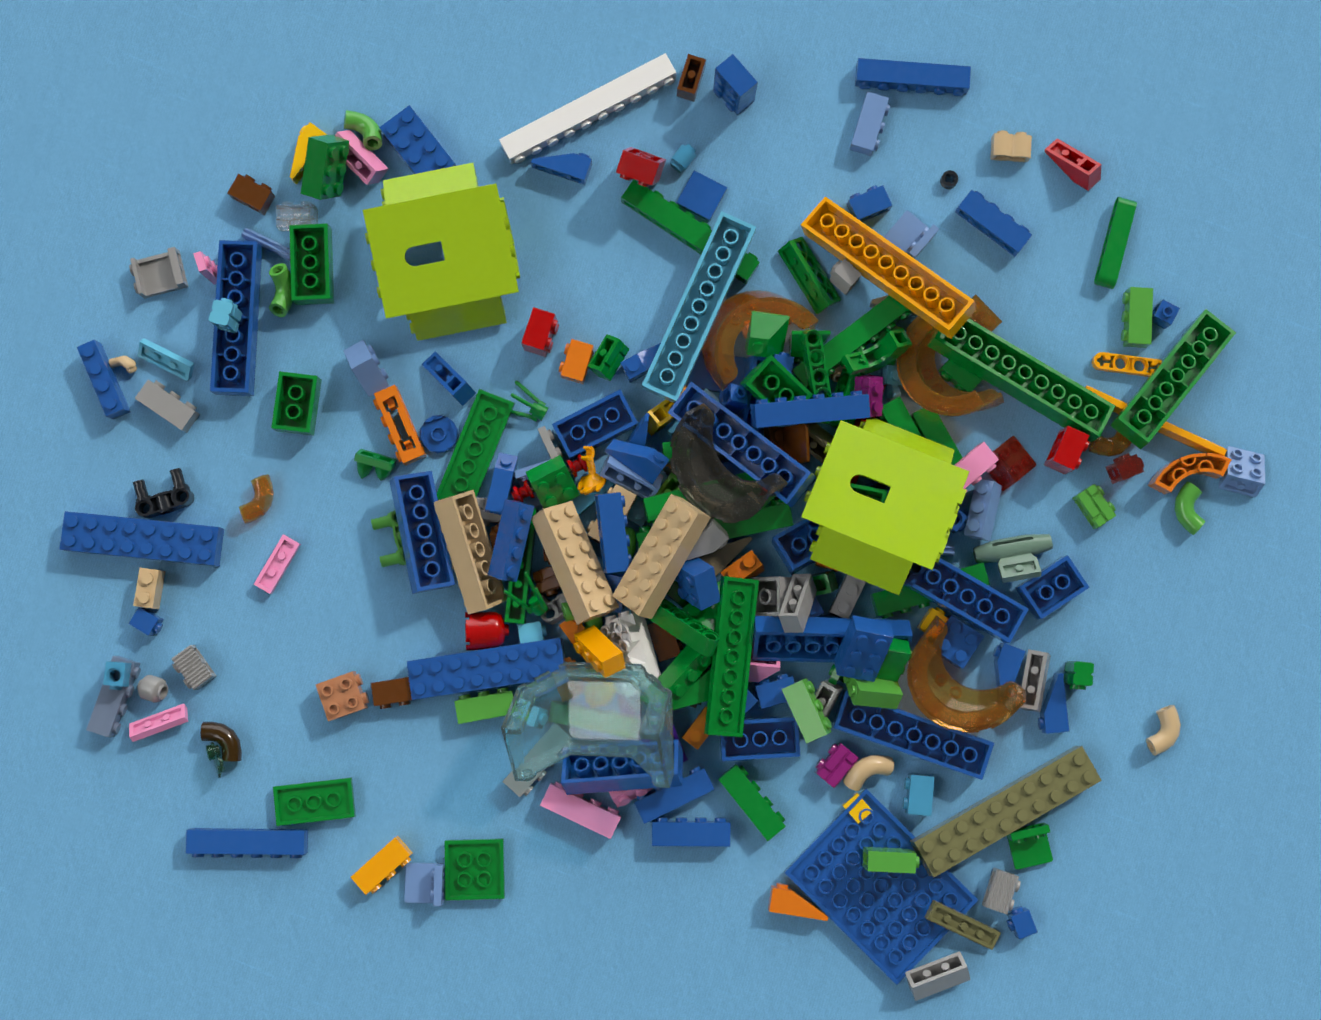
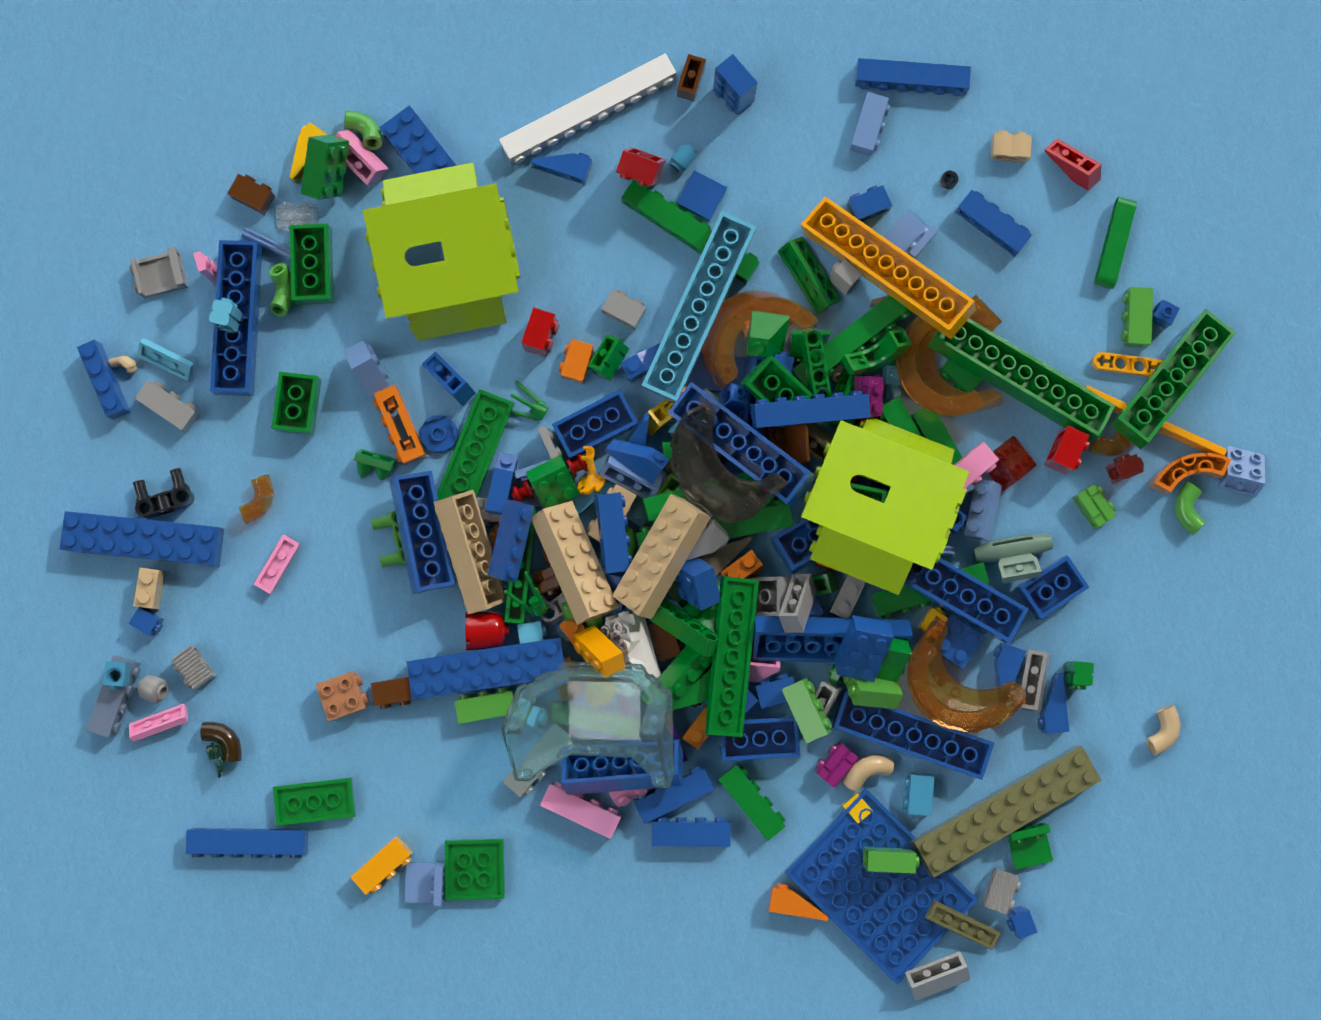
none -> light grey brick [601,289,646,330]

